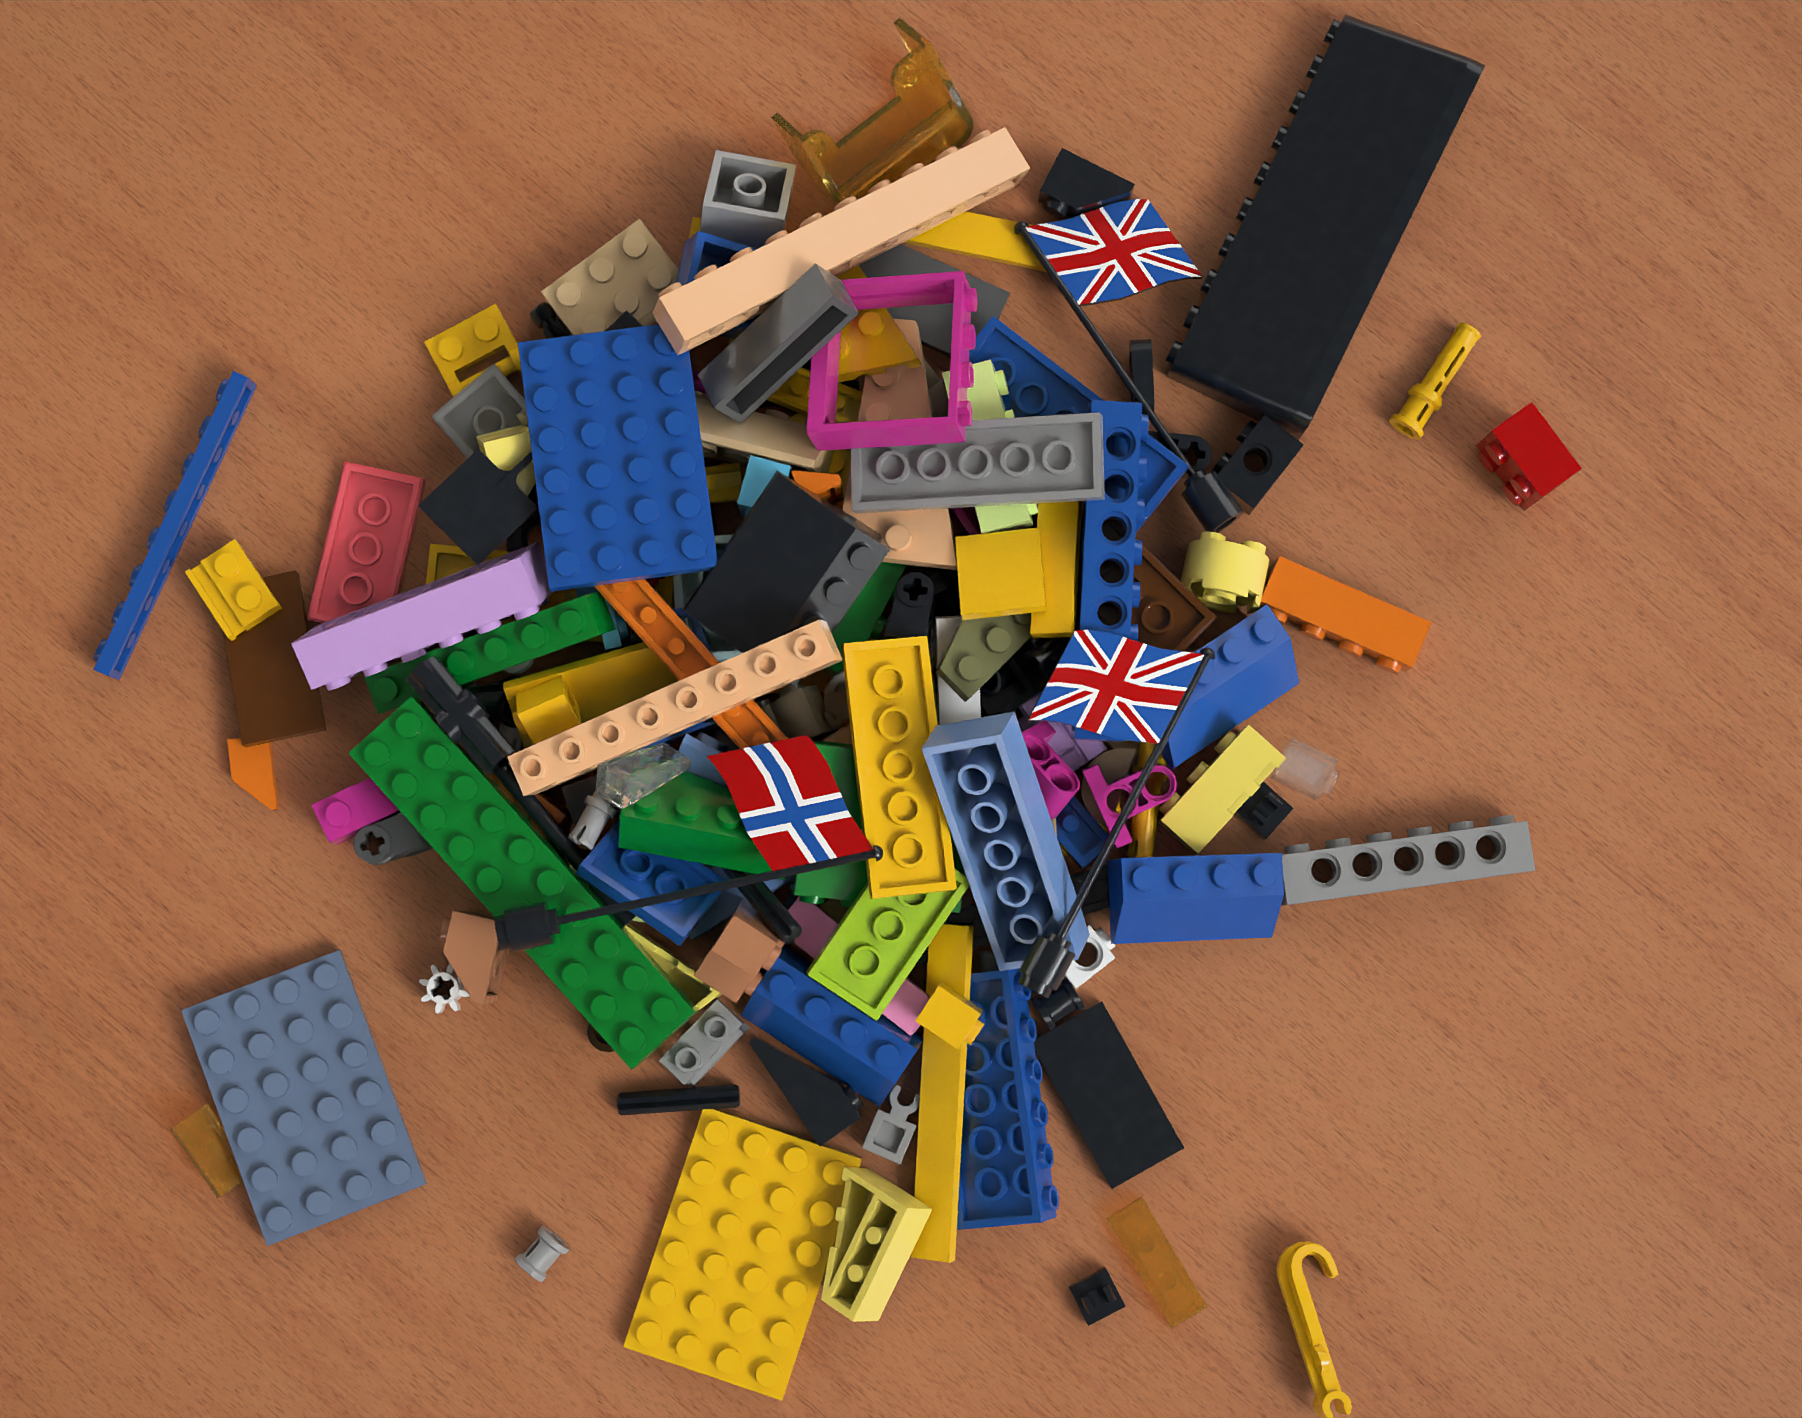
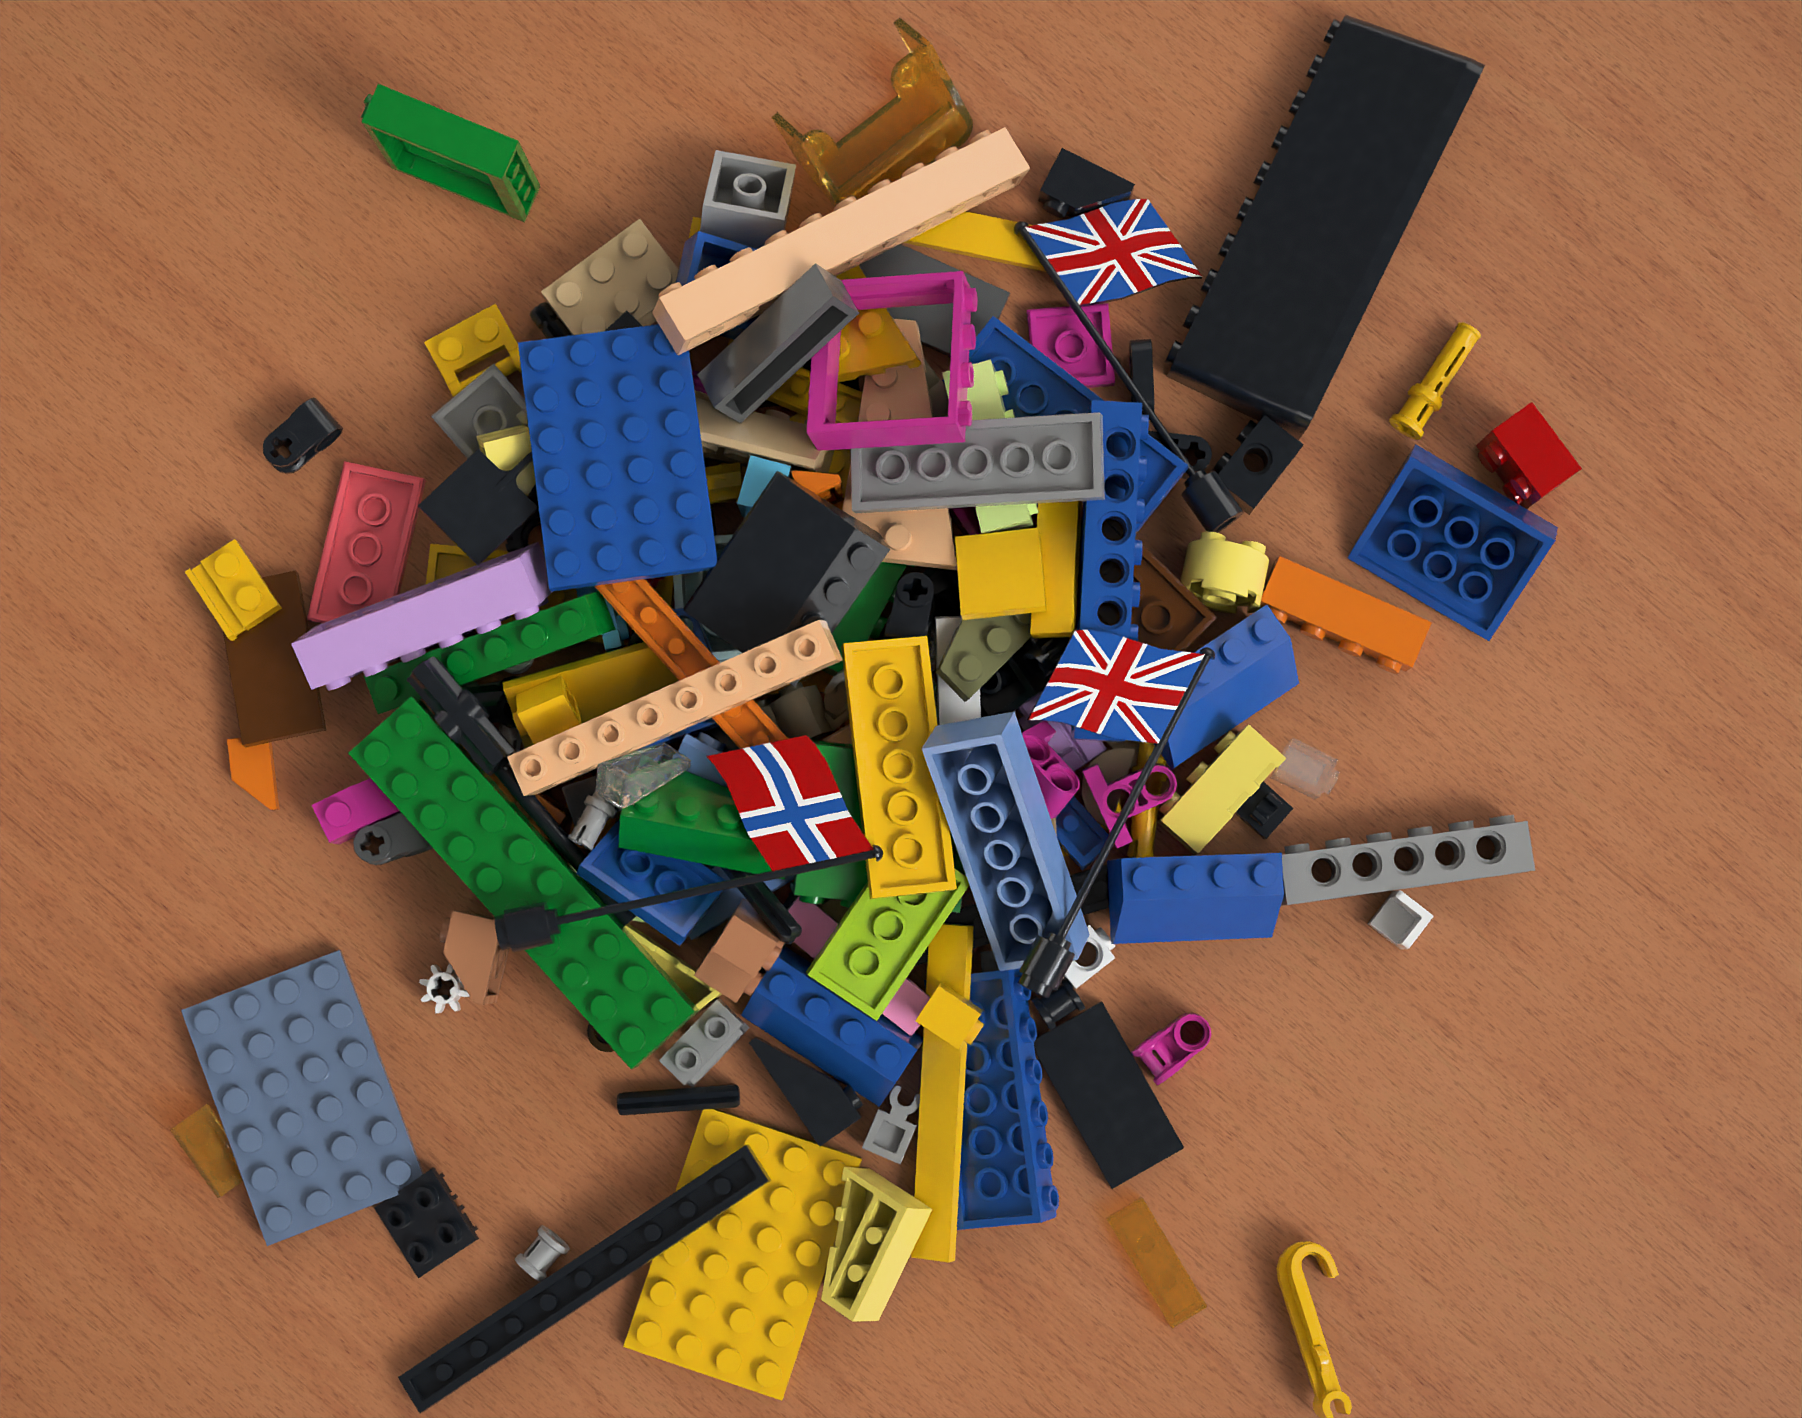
blue plate [93,371,257,680] -> none
black tile [1069,1267,1126,1326] -> none
none -> black piece [263,398,343,474]
none -> green window [361,84,540,223]
none -> black hinge [374,1168,479,1278]
none -> black plate [398,1145,771,1414]
none -> dark pink tile [1027,303,1115,388]
none -> dark pink piece [1131,1012,1211,1086]
none -> blue slope [1347,444,1558,641]
none -> white panel [1368,890,1434,950]

